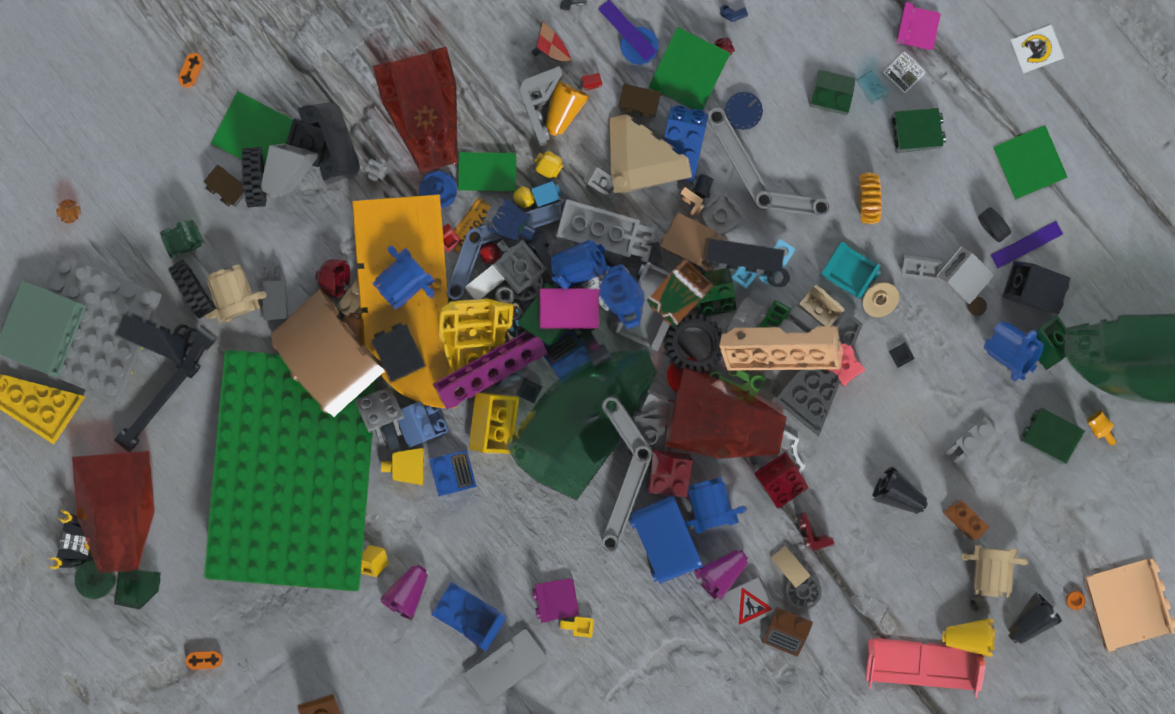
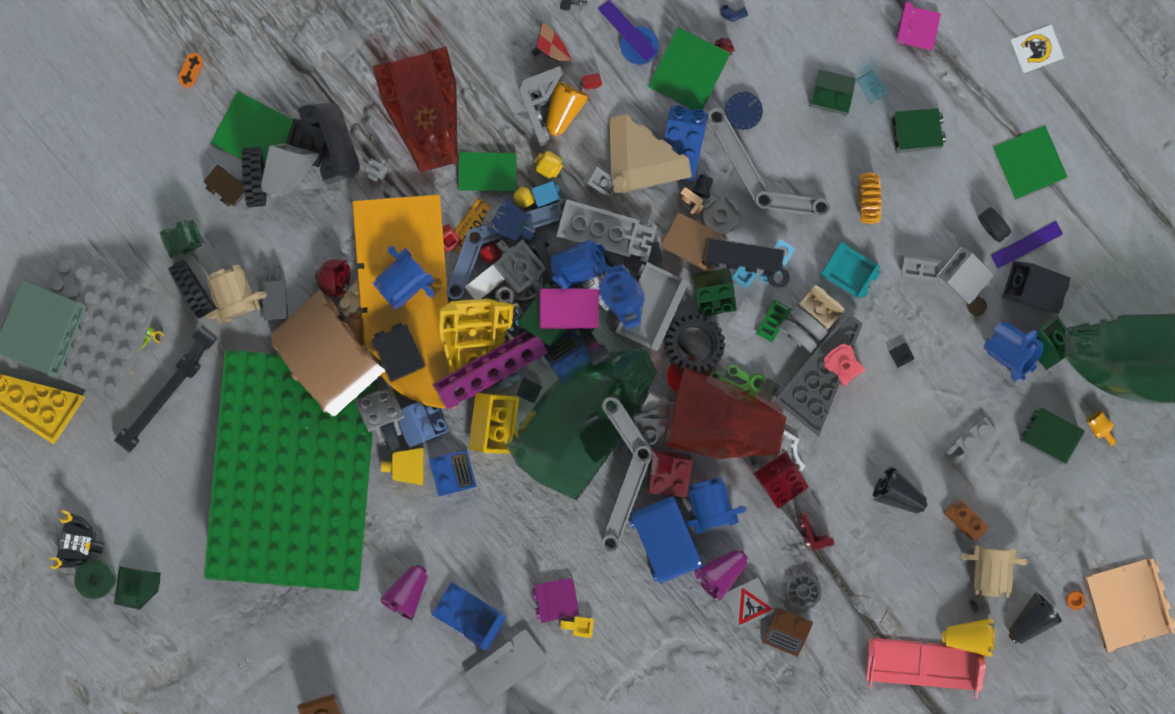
clear orange gear [56,199,81,223] -> none
clear red wedge [72,451,155,573] -> none
black hinge [114,313,197,363] -> none
orange beam [186,651,223,670] -> none
yellow panel [361,545,389,577] -> none
blue tile [419,171,457,209] -> none
dark brown brick [618,84,661,118] -> none
slope [646,259,713,327] -> none
light nougat piece [720,326,843,371] -> none
tan slope [770,546,811,588] -> none
tan dish [862,282,899,317] -> none
sticker [884,51,926,93] -> none

